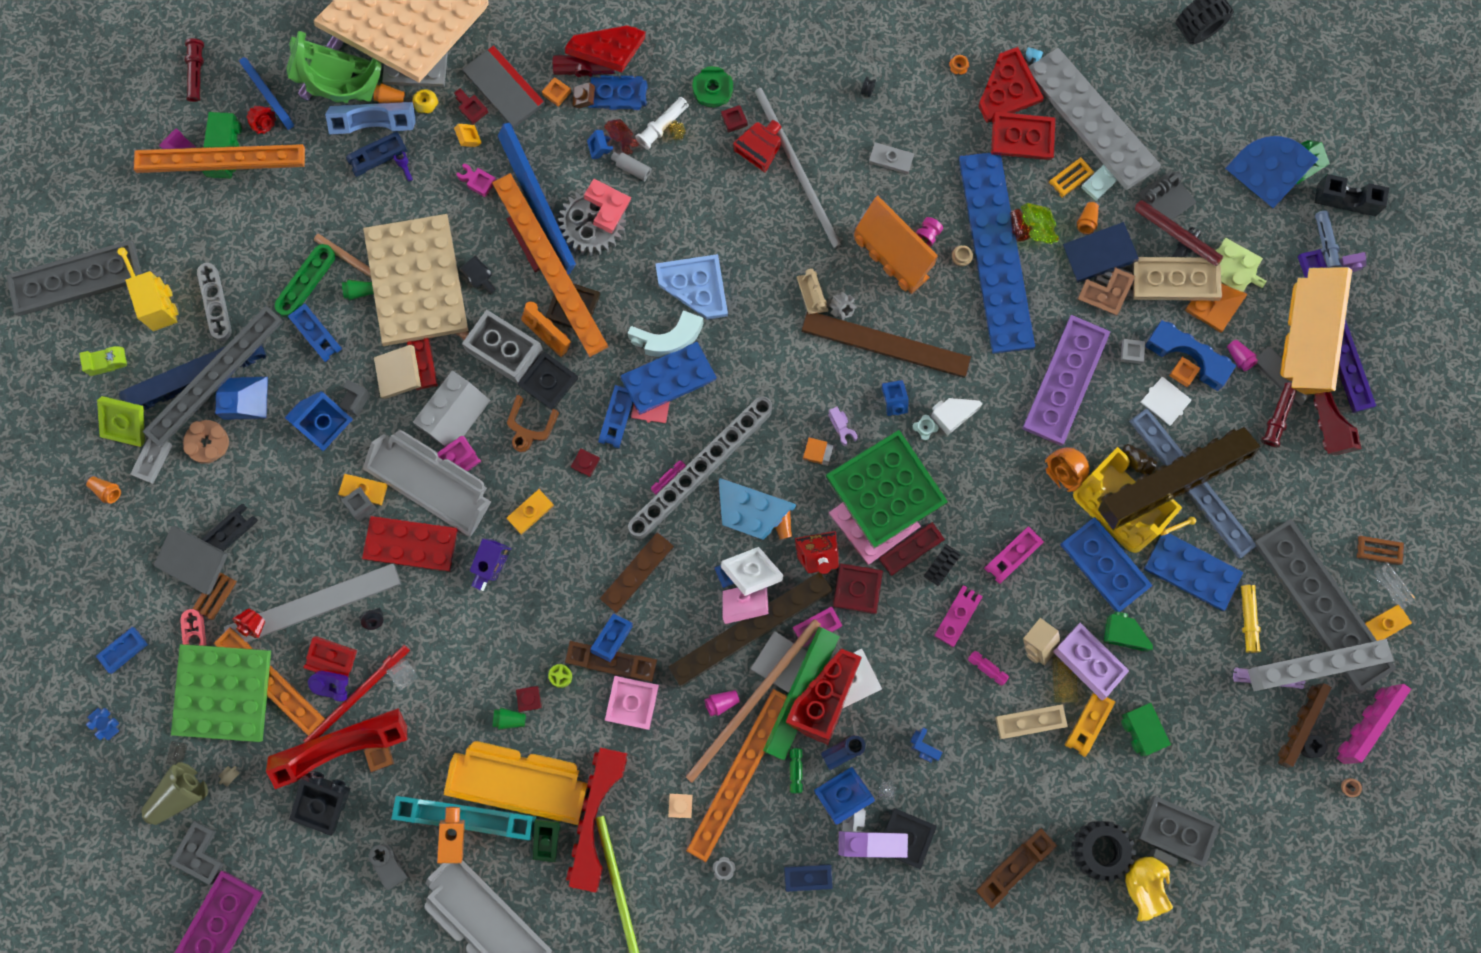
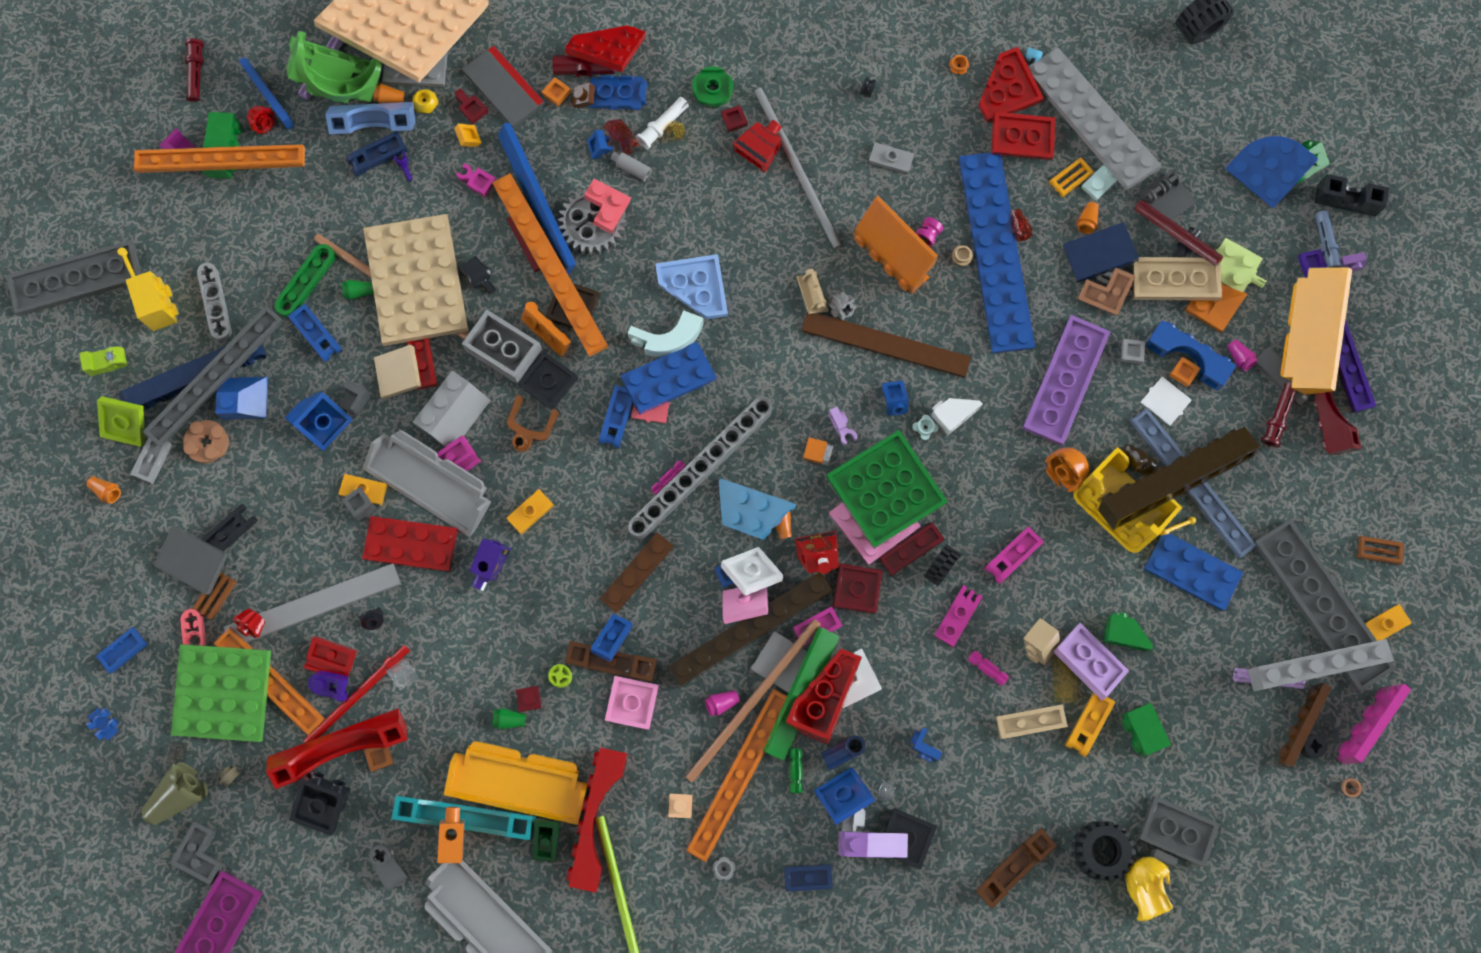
dark red plate [571,448,600,478] -> none
clear neon green plate [1021,203,1059,244] -> none
blue plate [1060,517,1153,612] -> none
yellow pin [1241,585,1261,653] -> none
clear plate [1374,562,1415,609] -> none

